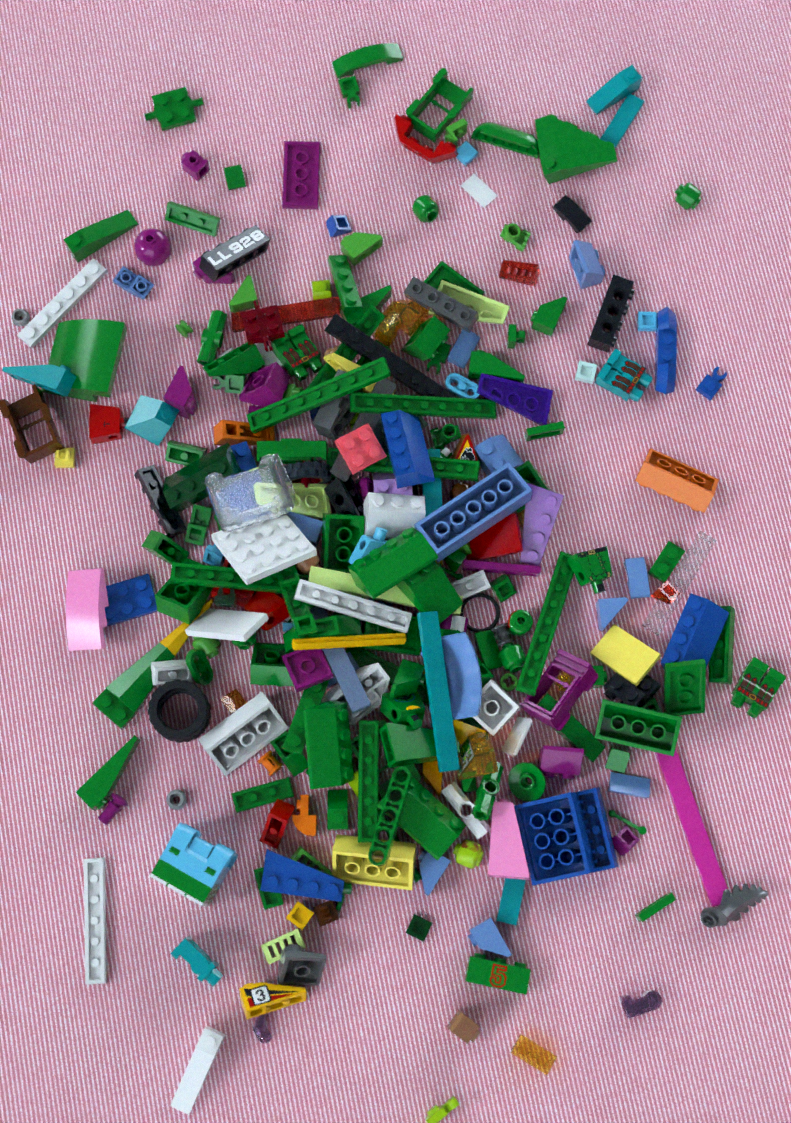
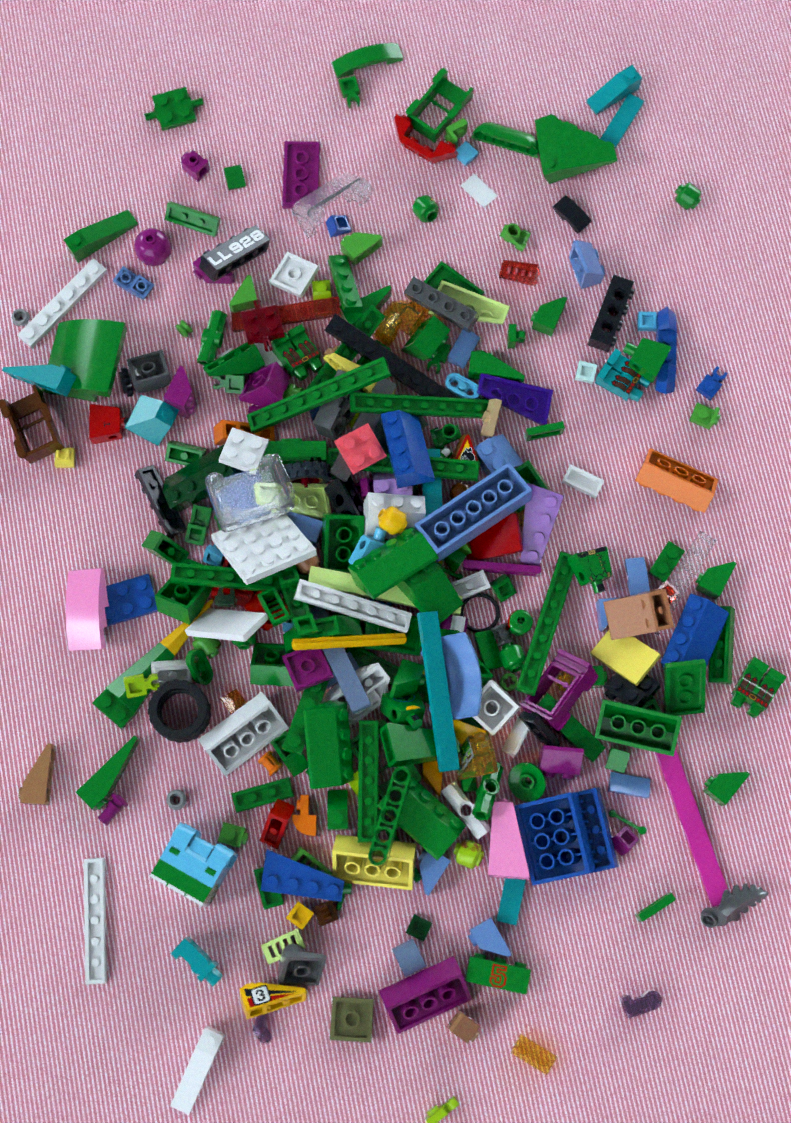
none -> medium nougat slope [19,743,56,806]
none -> black gear [119,367,133,397]
none -> lime plate [123,673,160,699]
none -> dark grey slope [127,350,171,393]
none -> bright green bracket [218,822,249,848]
none -> white plate [219,427,269,475]
none -> green slope [257,586,291,627]
none -> white plate [269,252,319,299]
none -> clear windscreen [292,172,374,239]
none -> olive plate [330,996,374,1043]
none -> yellow head [378,506,408,535]
none -> magenta slope [379,956,472,1035]
none -> sand blue piece [392,938,427,978]
none -> tan plate [480,398,502,437]
none -> black hinge [519,711,560,747]
none -> white tile [562,464,605,499]
none -> nougat slope [603,589,674,640]
none -> green torso [623,338,671,383]
none -> bright green bracket [689,403,721,430]
none -> green slope [695,561,737,600]
none -> green slope [703,772,750,806]

